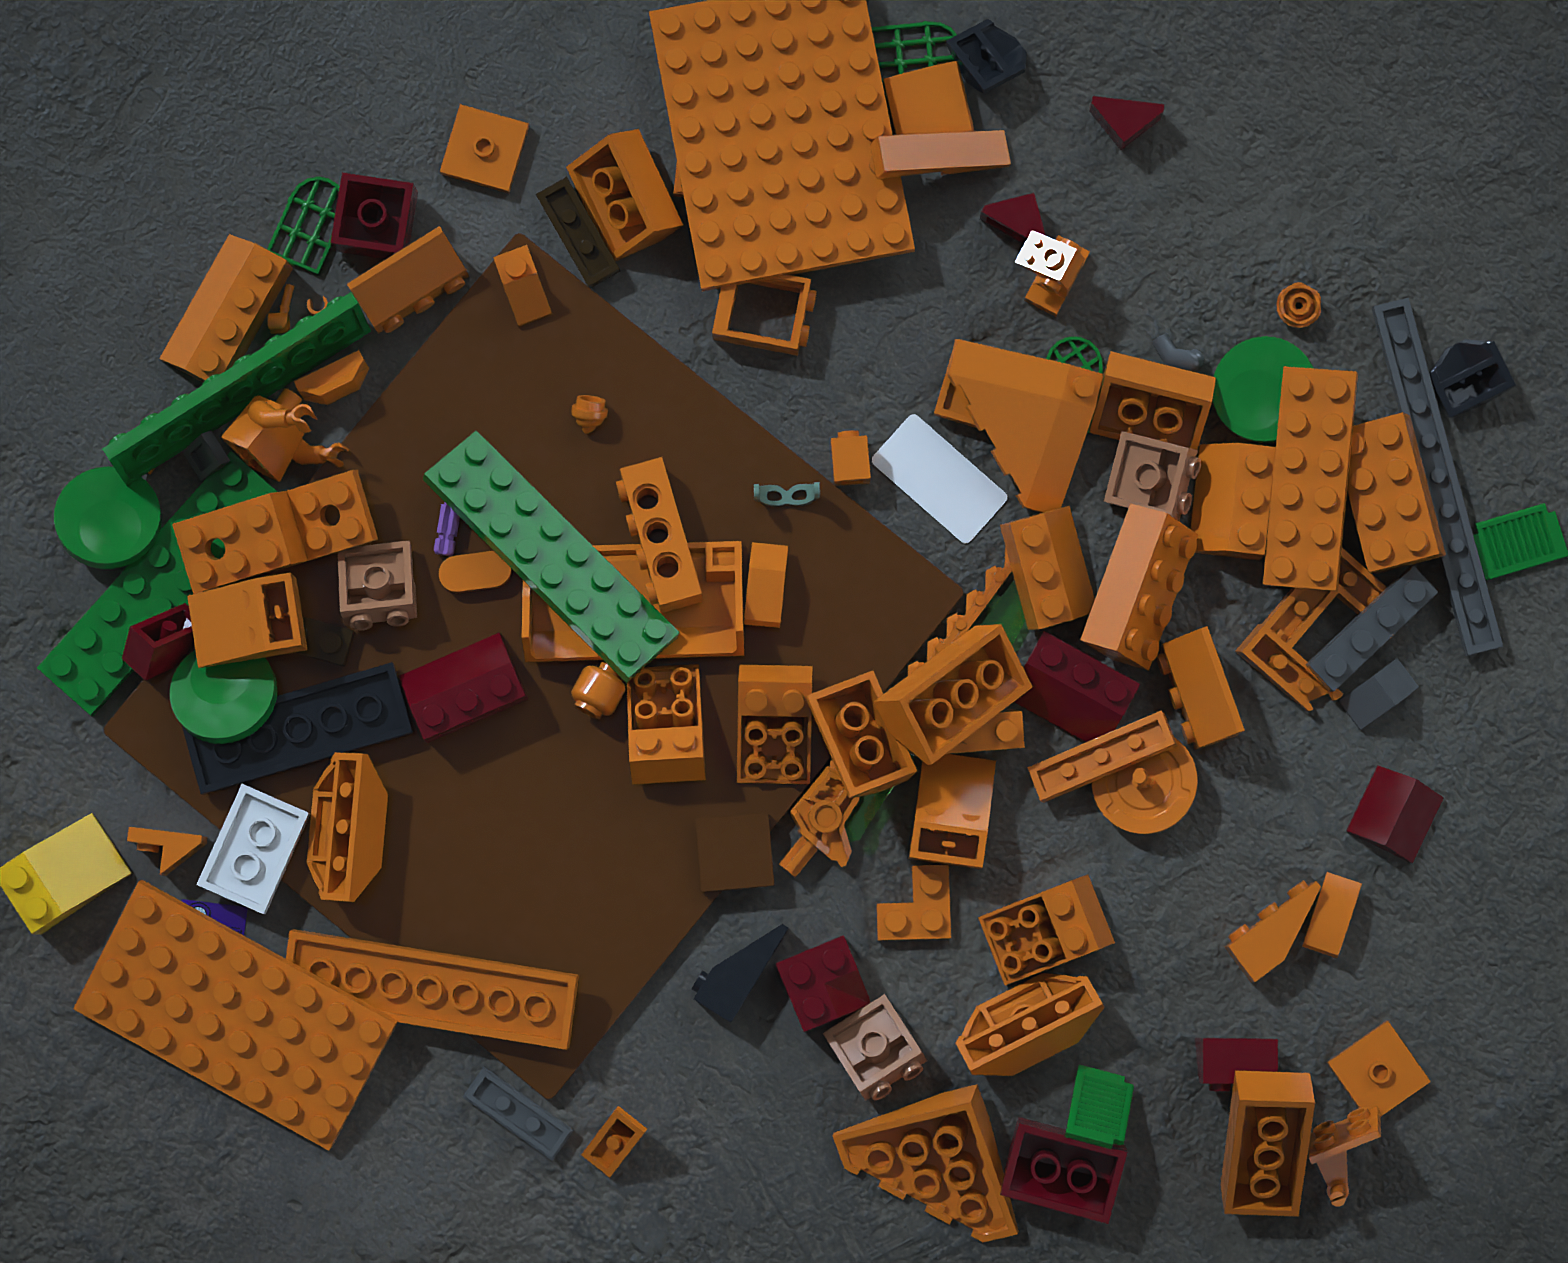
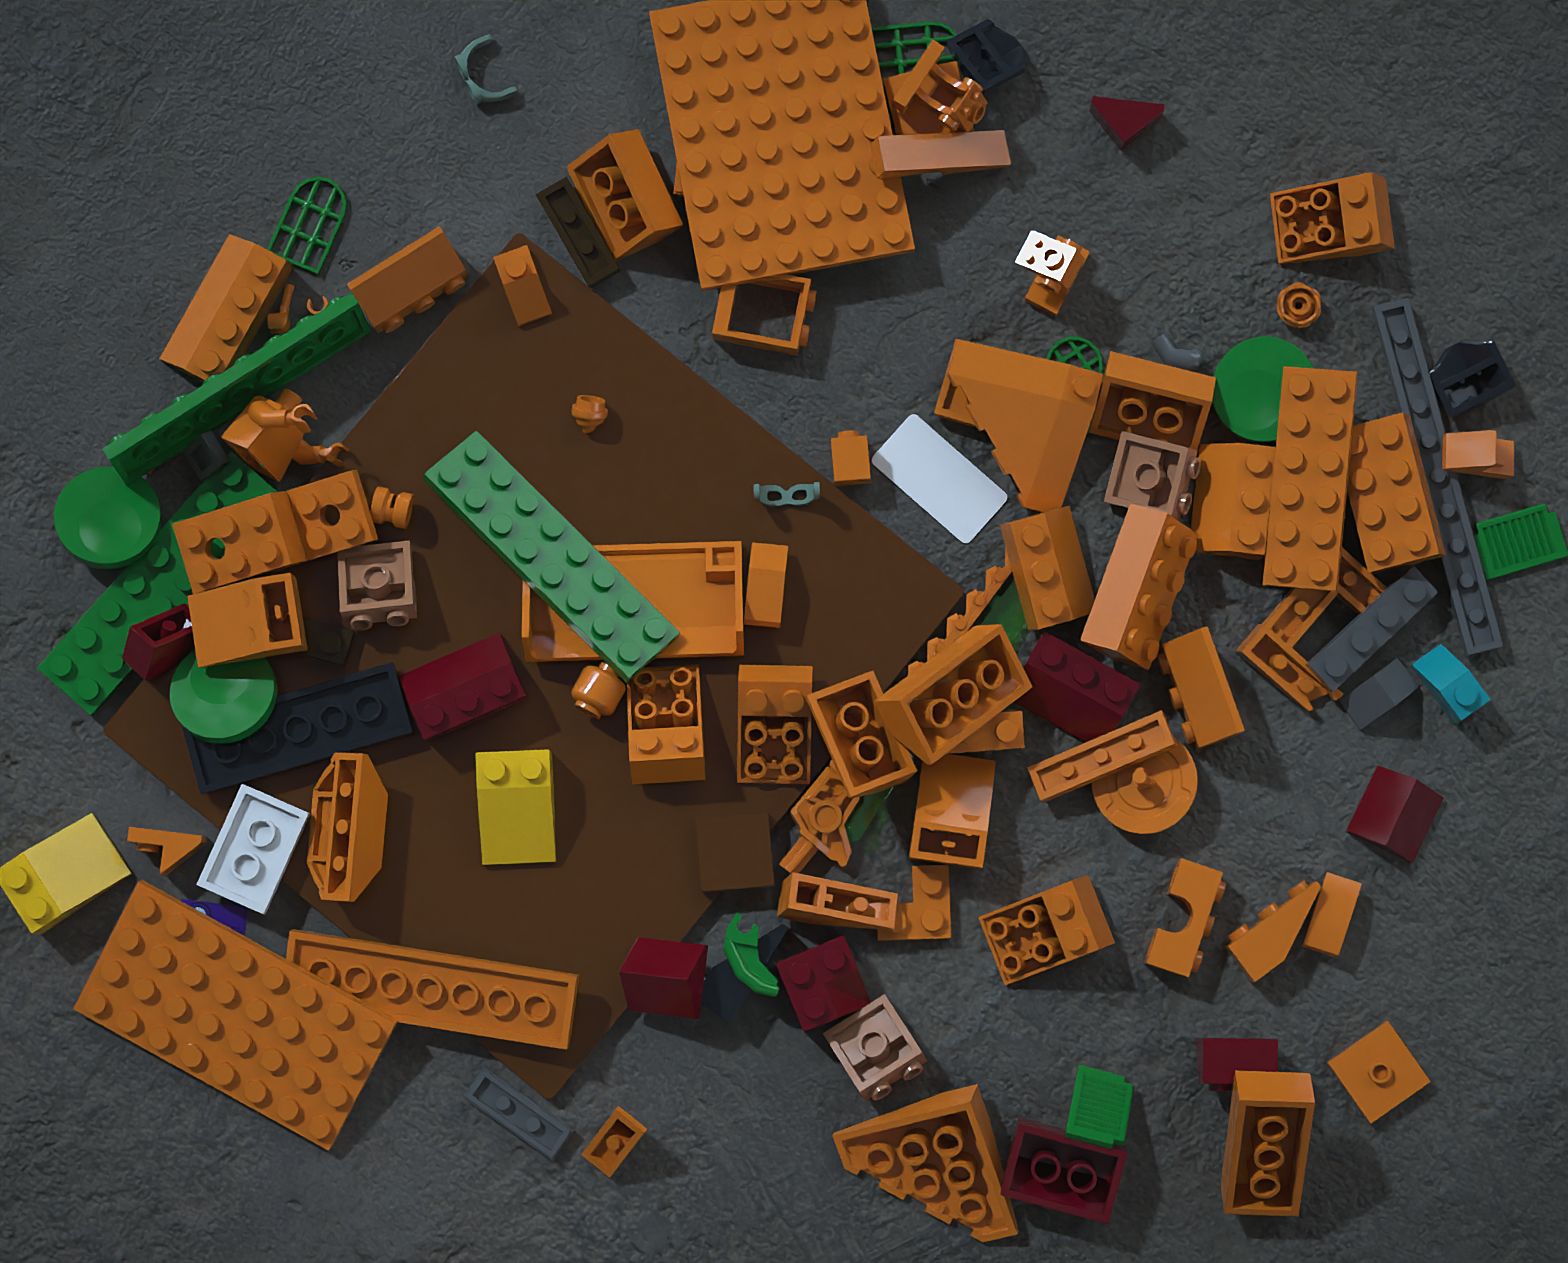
orange slope [294,350,369,405] -> none
dark red slope [330,172,418,259] -> none
medium lavender axle [434,503,460,556] -> none
orange tile [439,551,512,593] -> none
orange plate [440,104,529,193] -> none
orange brick [616,457,703,614] -> none
orange wedge [956,973,1104,1076] -> none
dark red slope [980,193,1046,244] -> none
orange plate [1308,1106,1381,1207] -> none
none -> orange wheel [370,486,414,530]
none -> sand green cap [454,34,518,105]
none -> yellow slope [476,749,556,865]
none -> dark red slope [619,937,708,1019]
none -> green piece [723,913,780,997]
none -> orange slope [777,872,898,930]
none -> orange tile [892,40,988,132]
none -> orange arch [1143,858,1226,978]
none -> orange slope [1270,172,1395,264]
none -> teal slope [1411,644,1491,724]
none -> orange slope [1442,430,1514,479]

